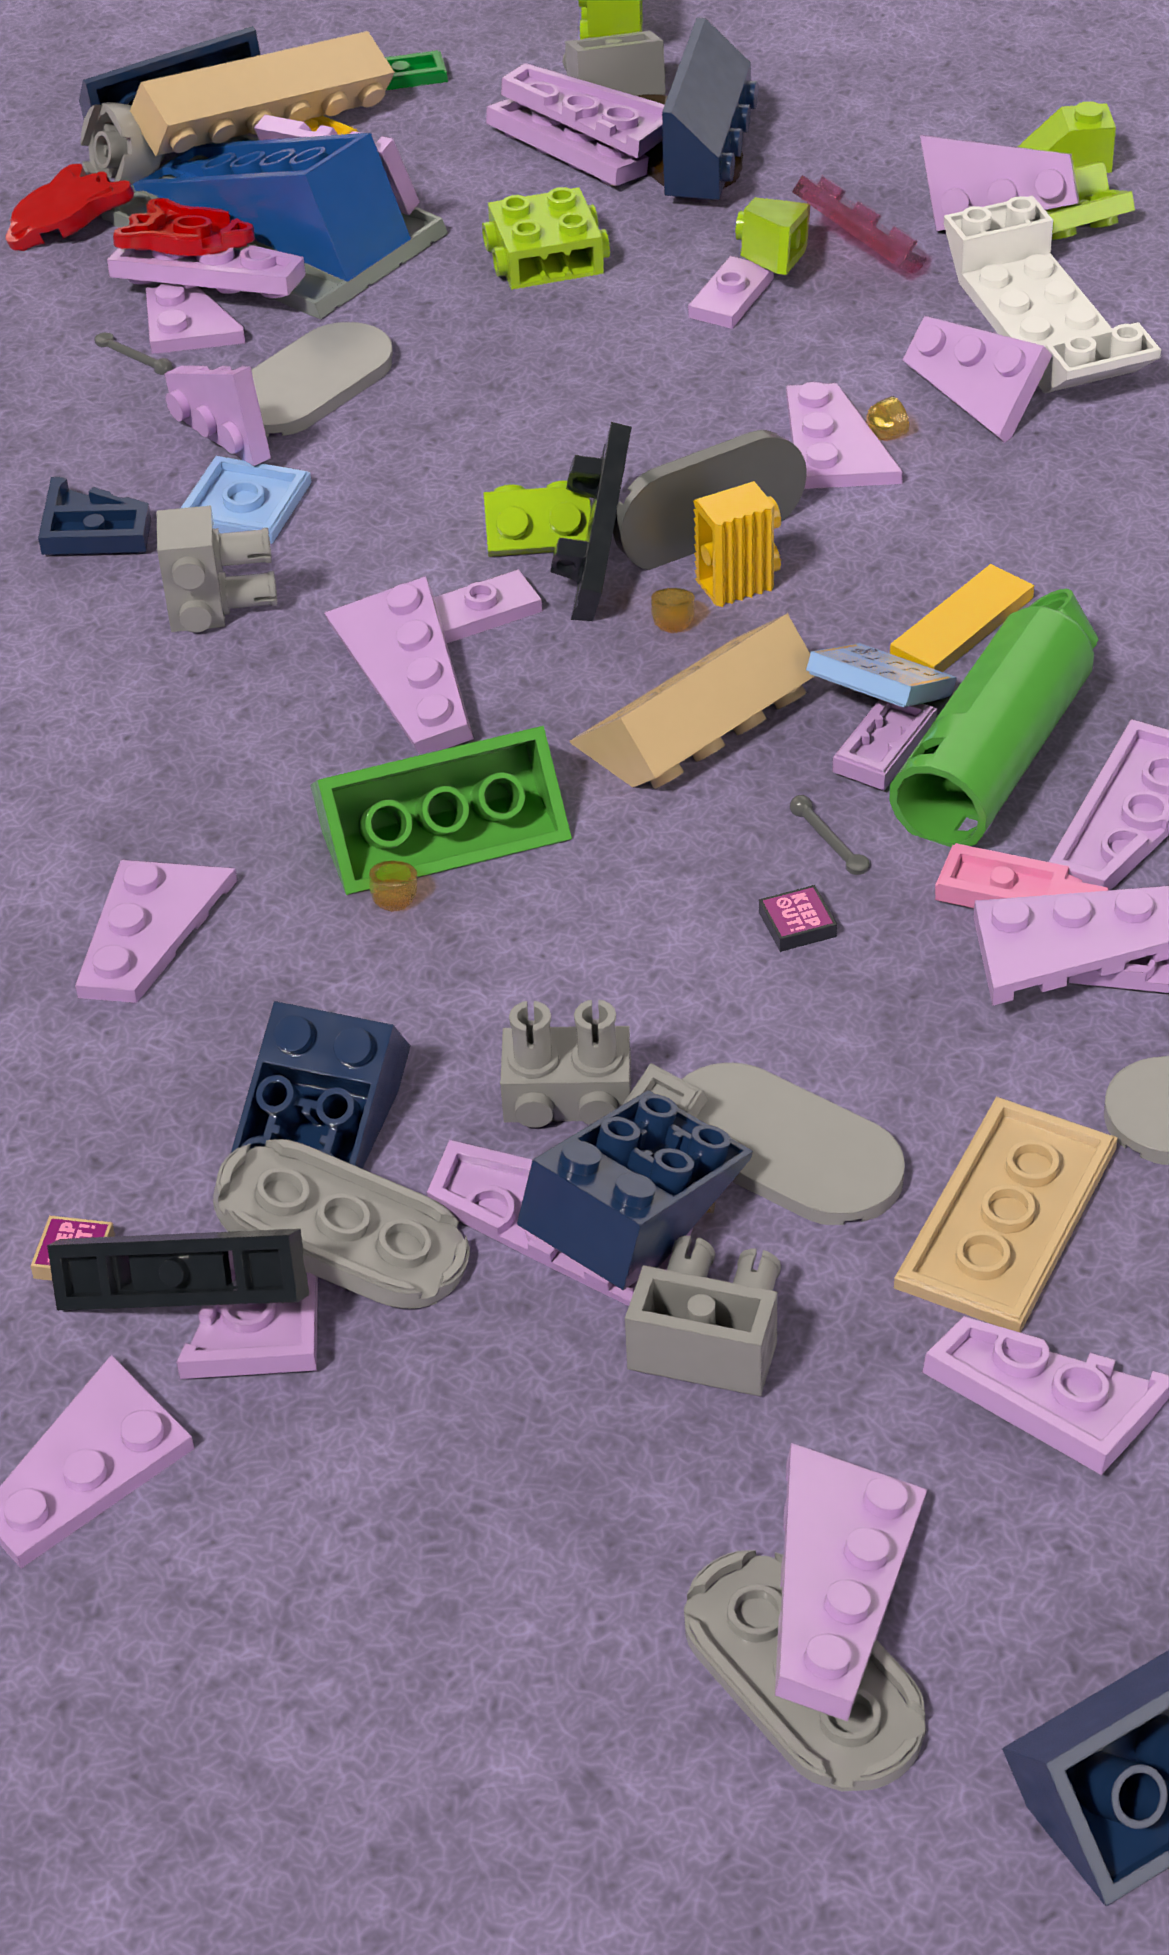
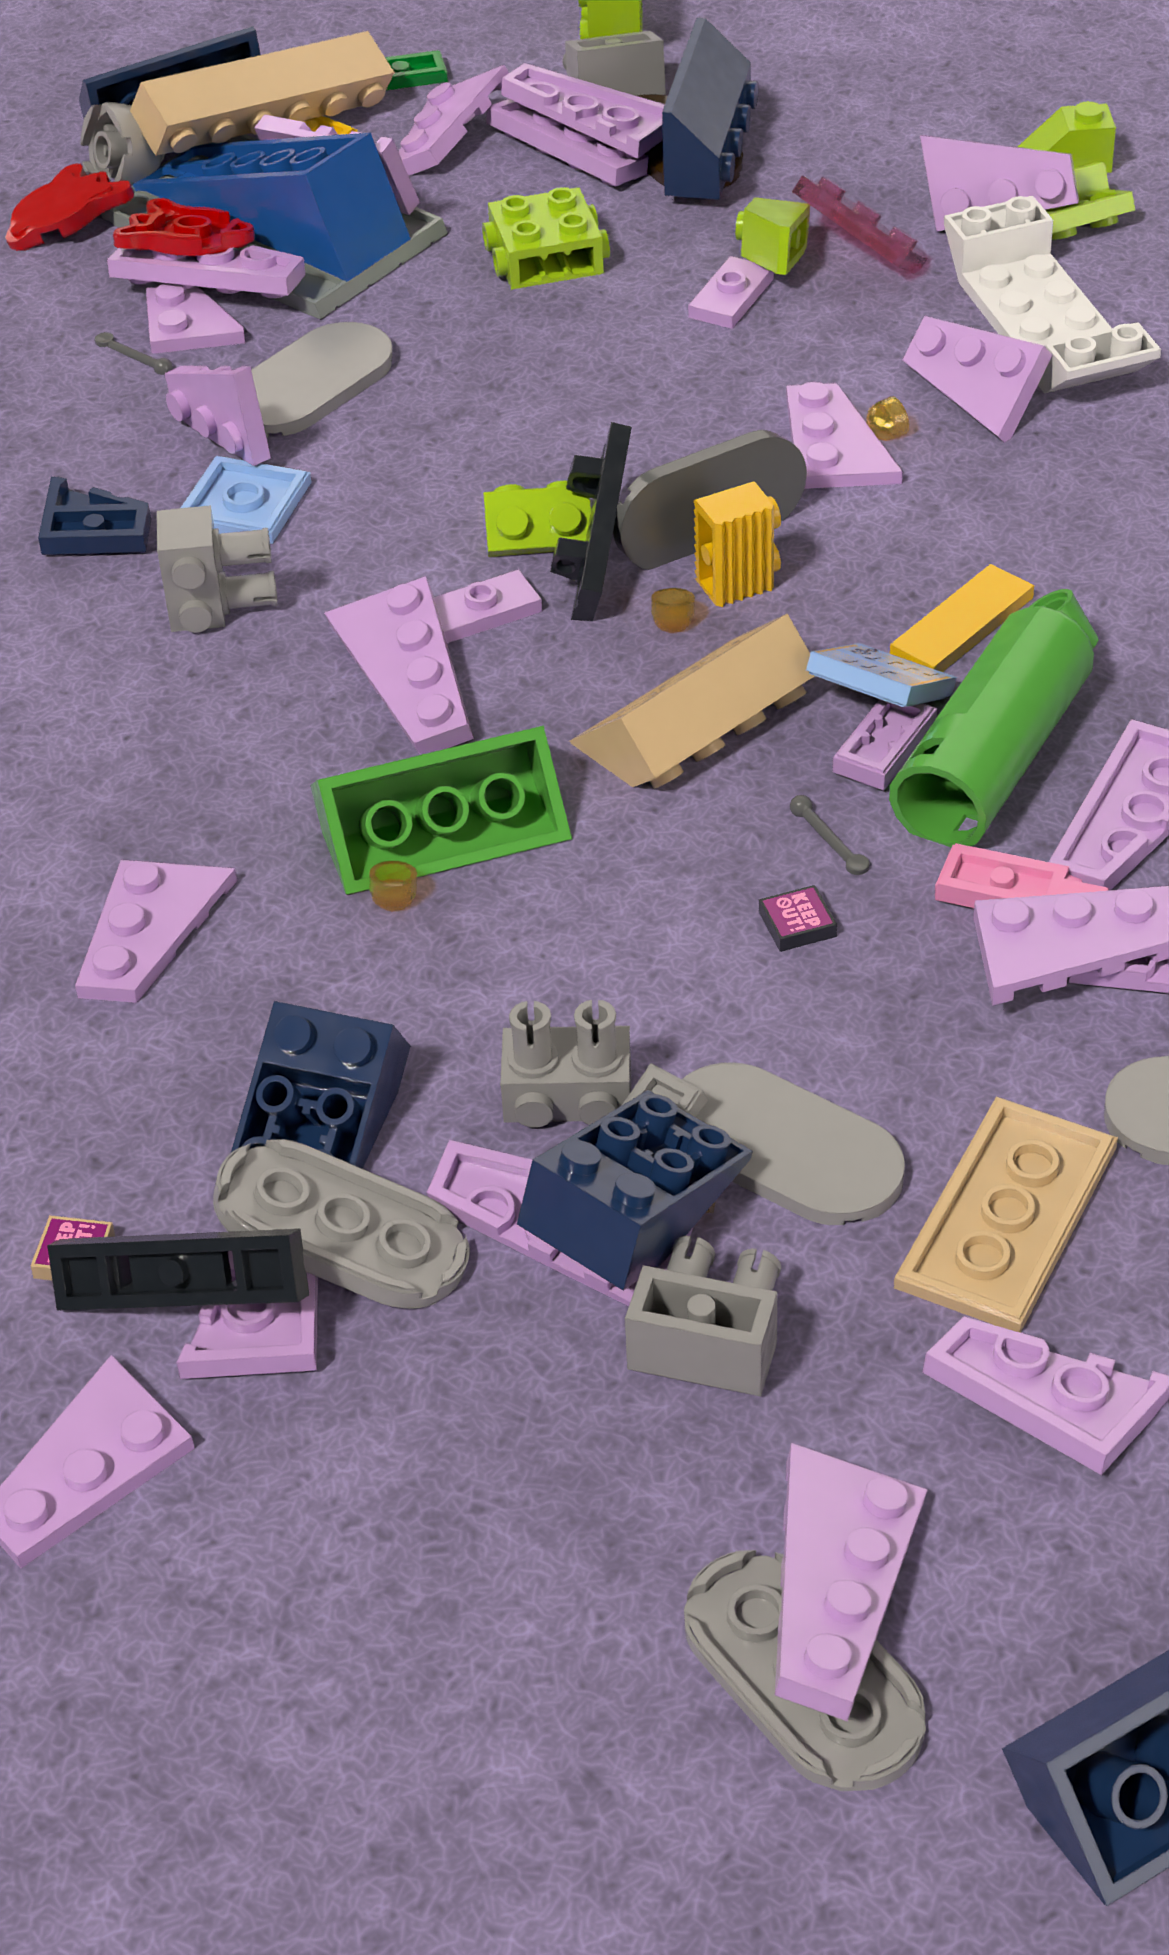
none -> lavender wing [399,65,509,176]

